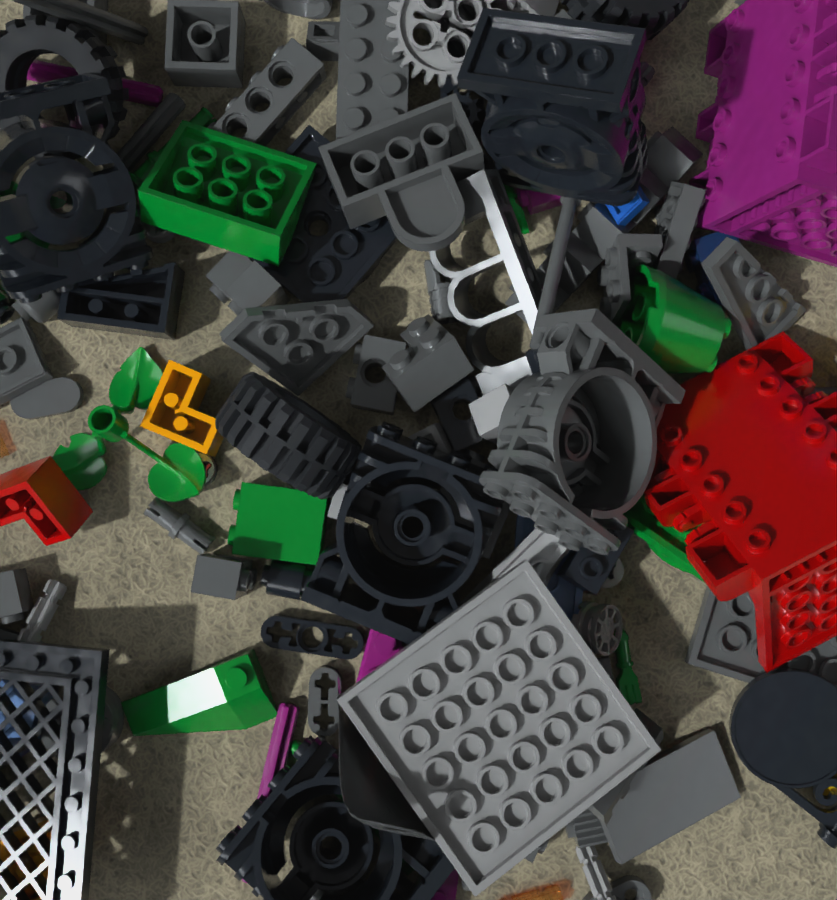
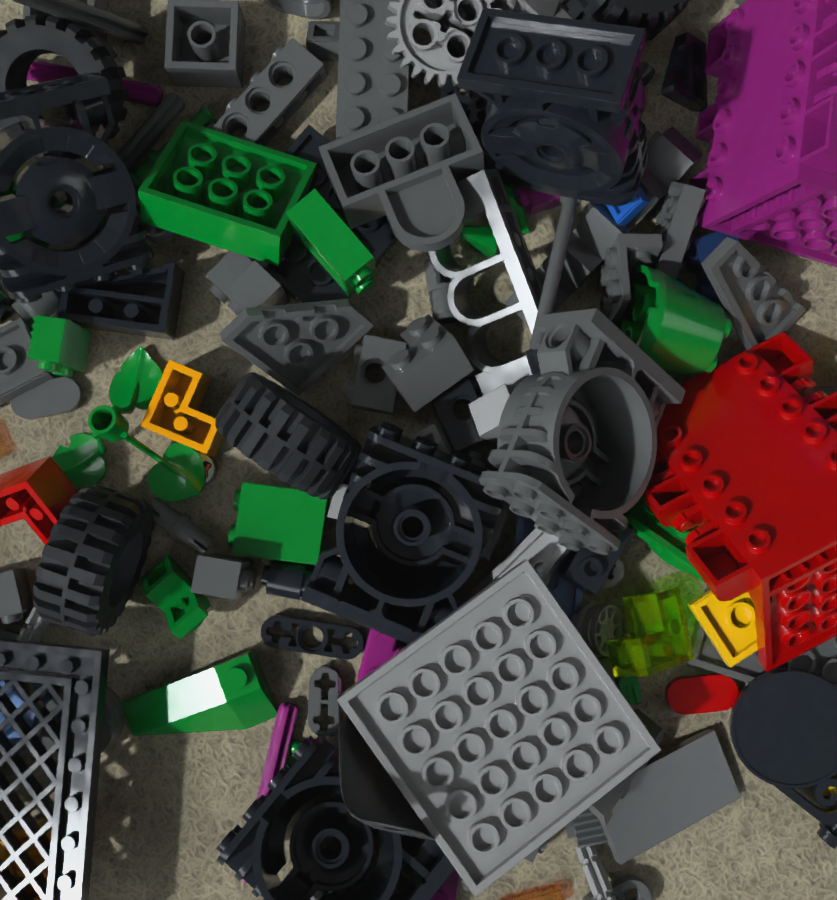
none -> green brick [26,315,91,378]
none -> black tyre [33,484,154,636]
none -> green brick [140,555,211,639]
none -> green window [286,189,377,298]
none -> green slope [460,226,497,258]
none -> clear neon green brick [607,587,695,677]
none -> black wing [661,32,708,112]
none -> red tile [665,673,739,715]
none -> yellow plate [687,590,758,668]

